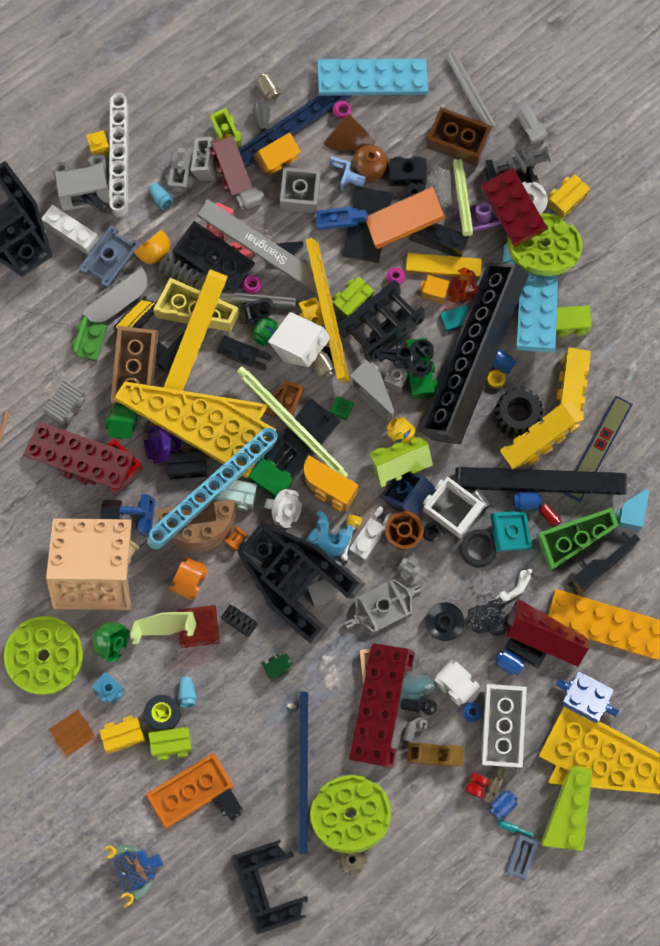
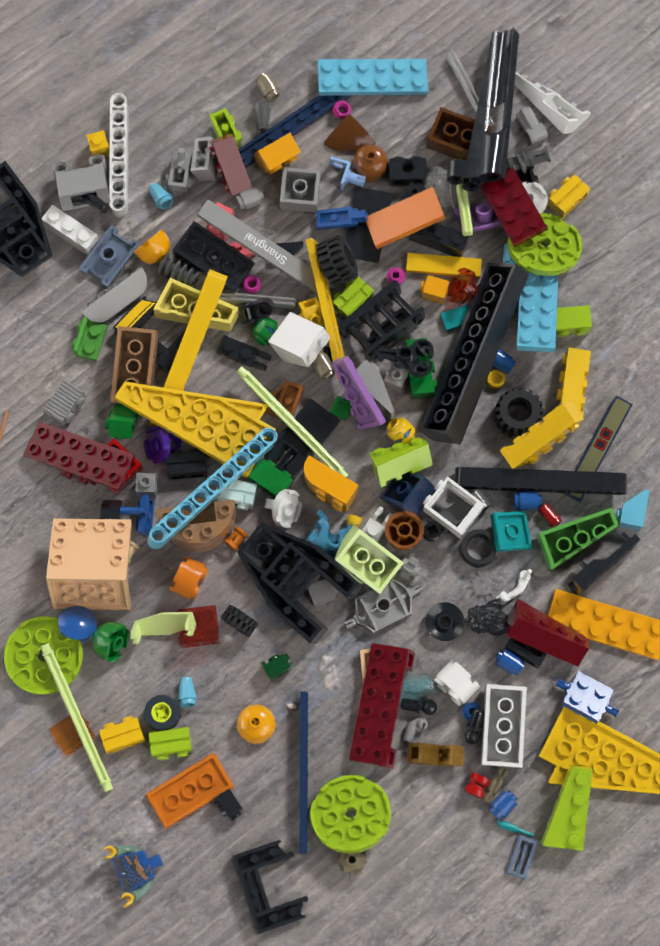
dark azure brick [92,672,125,704] -> none
none -> yellowish green piece [41,643,113,792]
none -> blue dish [58,606,97,642]
none -> light grey brick [135,473,158,498]
none -> light orange cylinder [237,704,276,745]
none -> black tyre [317,235,358,287]
none -> medium lavender wing [332,356,386,430]
none -> yellowish green slope [335,525,403,594]
none -> black panel [447,27,519,192]
none -> black axle [464,709,484,744]
none -> white wedge [514,72,591,134]

